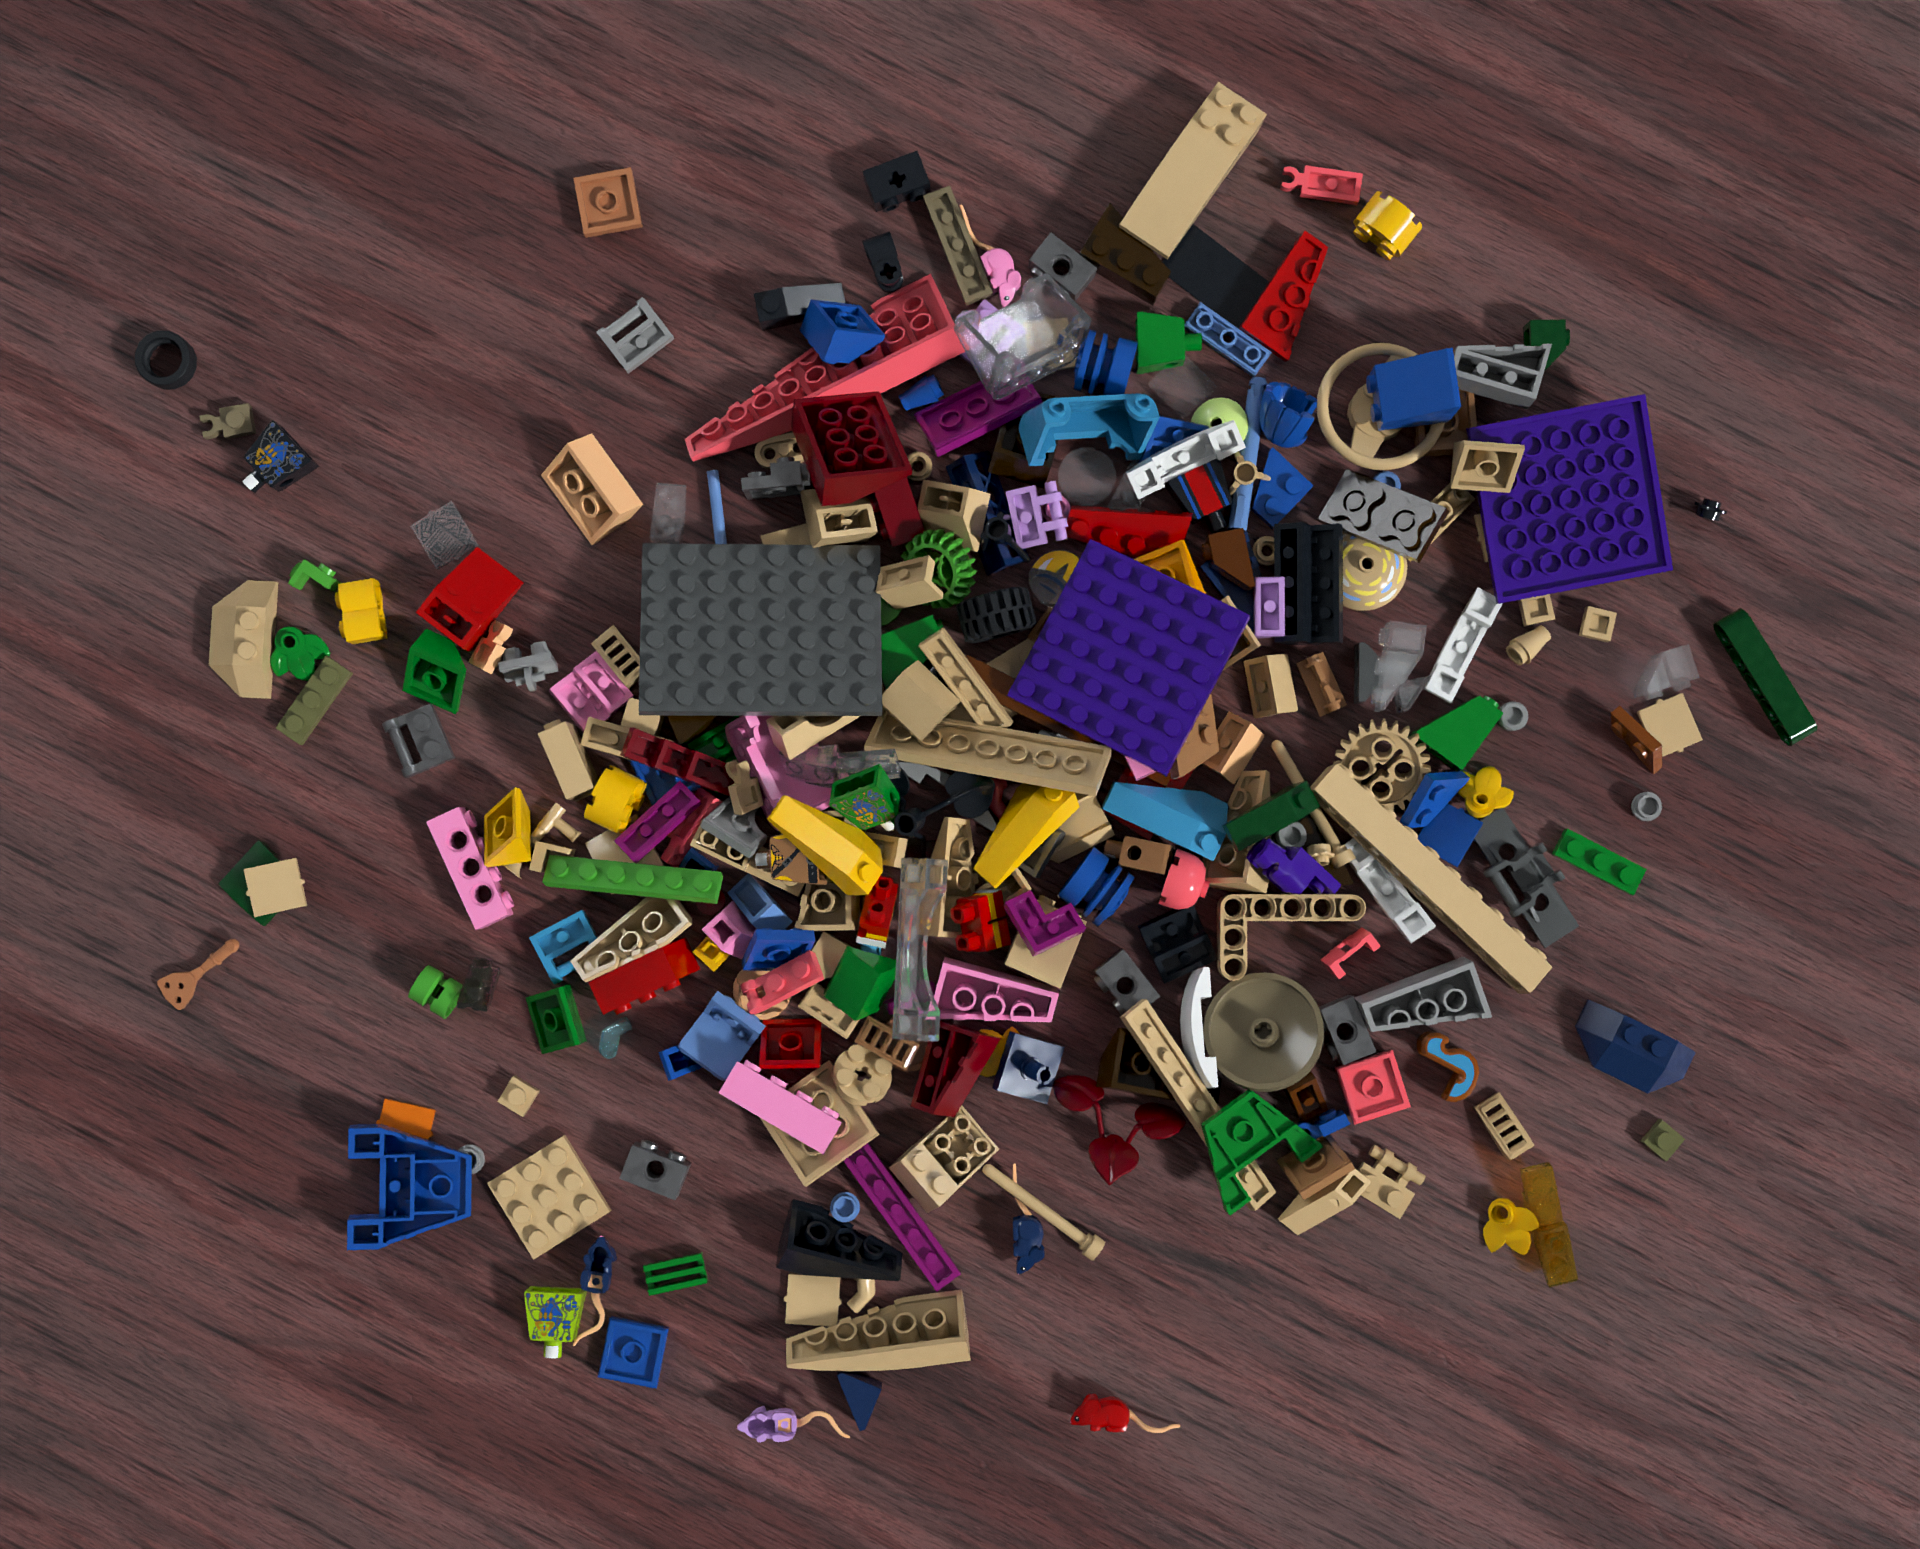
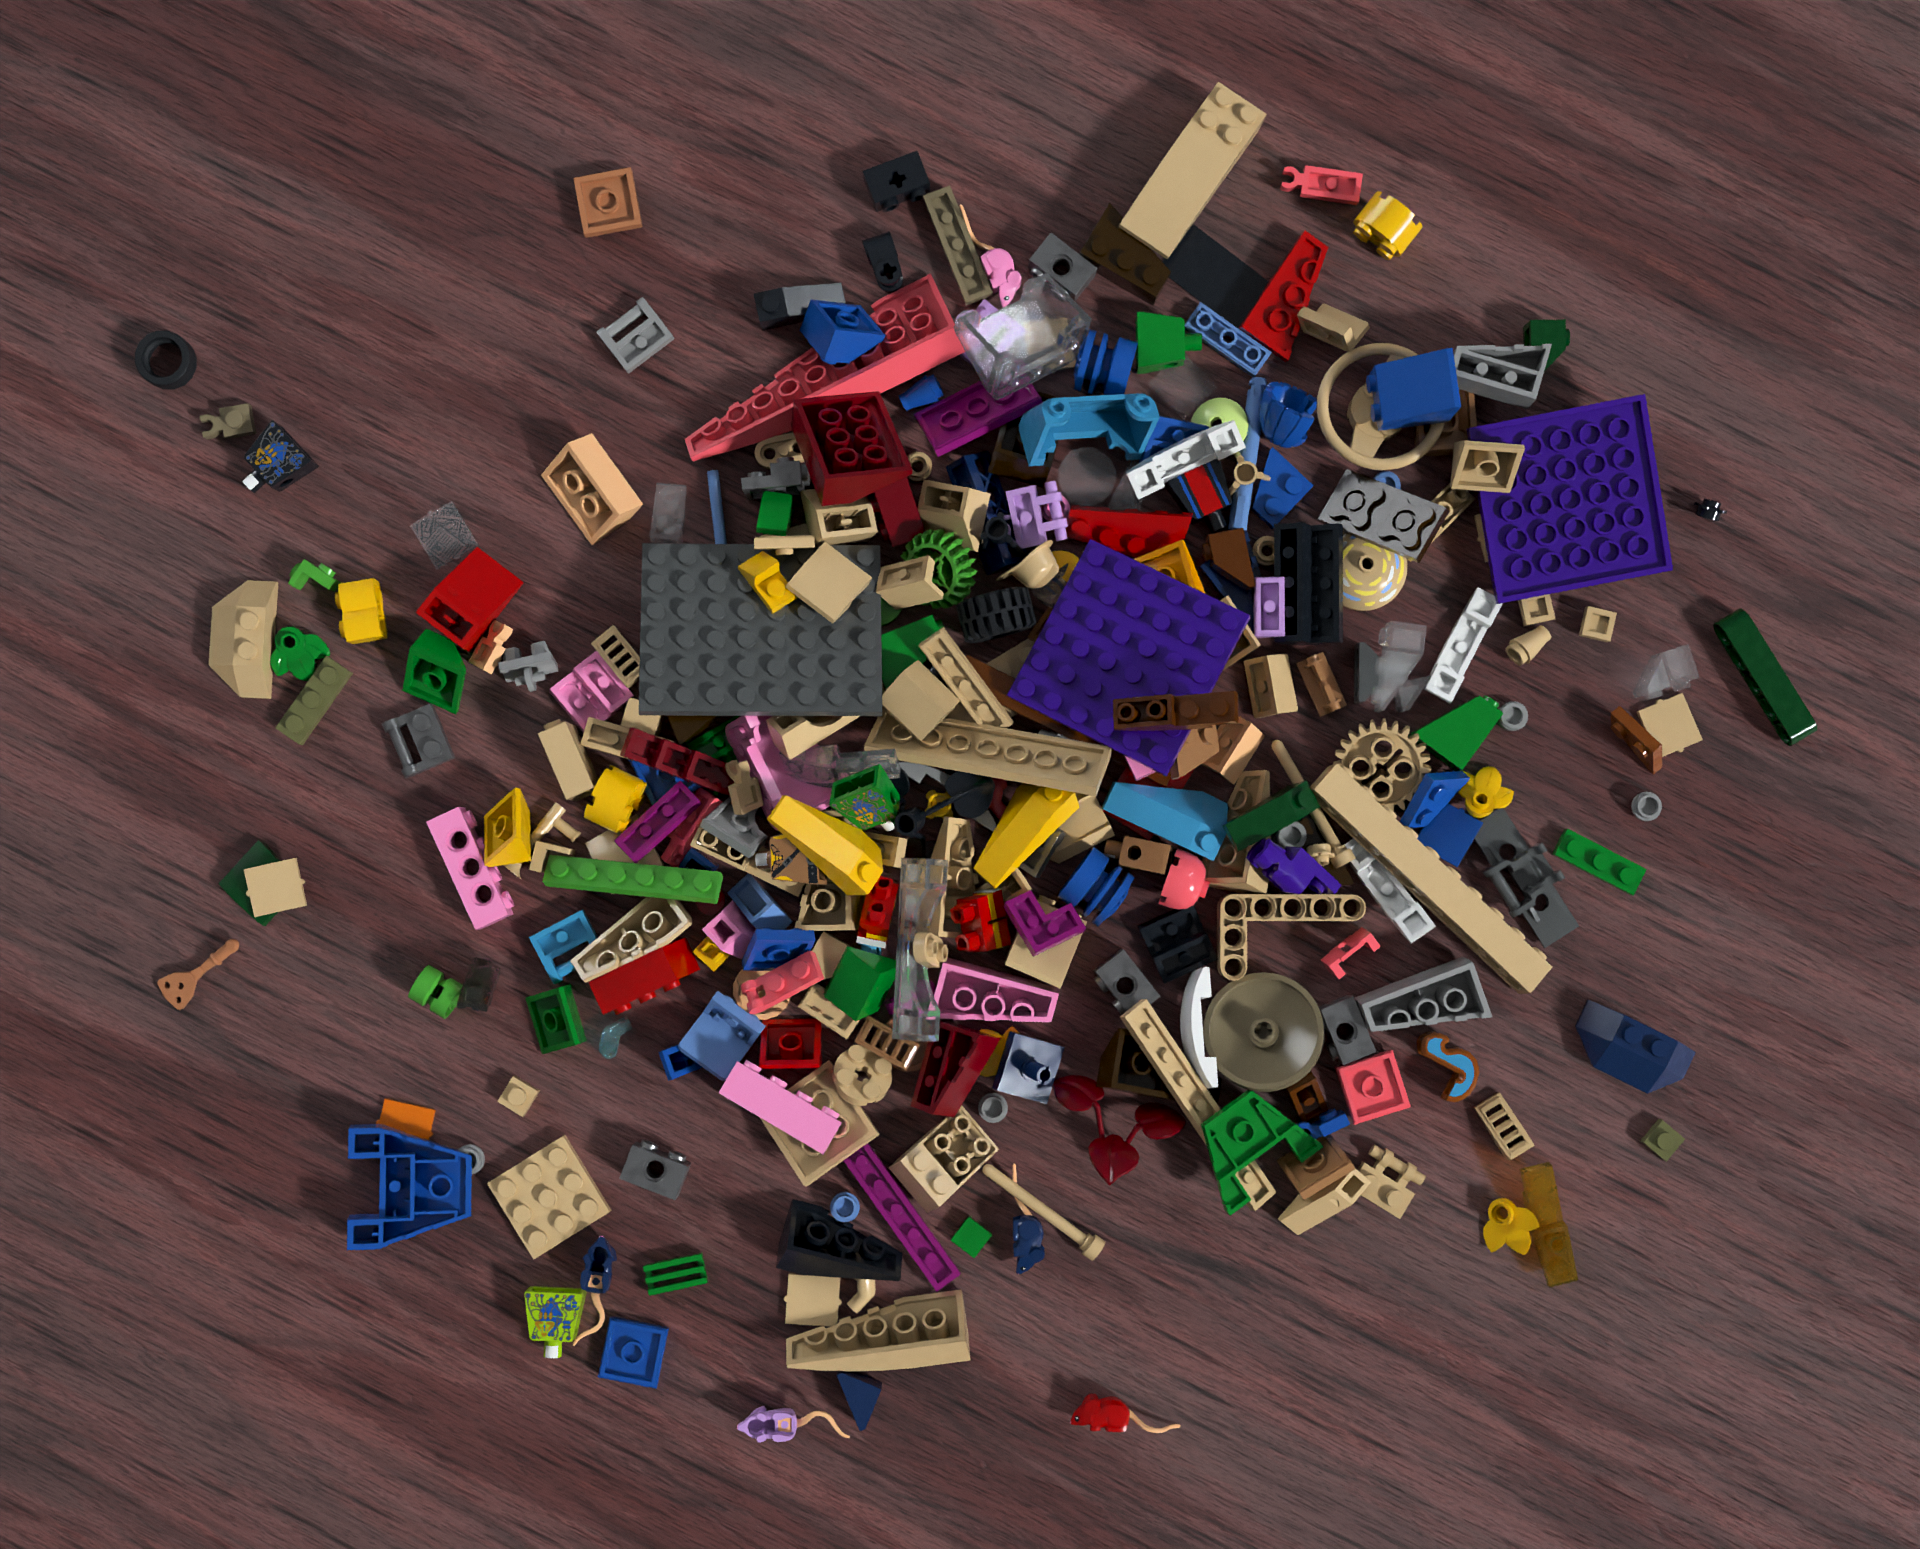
none -> yellow slope [738,551,797,614]
none -> tan plate [754,535,815,555]
none -> green slope [756,491,794,536]
none -> tan slope [786,542,872,624]
none -> tan plate [913,932,948,968]
none -> yellow plate [925,790,953,819]
none -> green tile [951,1215,992,1258]
none -> light grey plate [978,1093,1008,1123]
none -> tan piece [996,540,1059,589]
none -> reddish brown slope [1113,691,1239,731]
none -> tan panel [1297,304,1370,352]

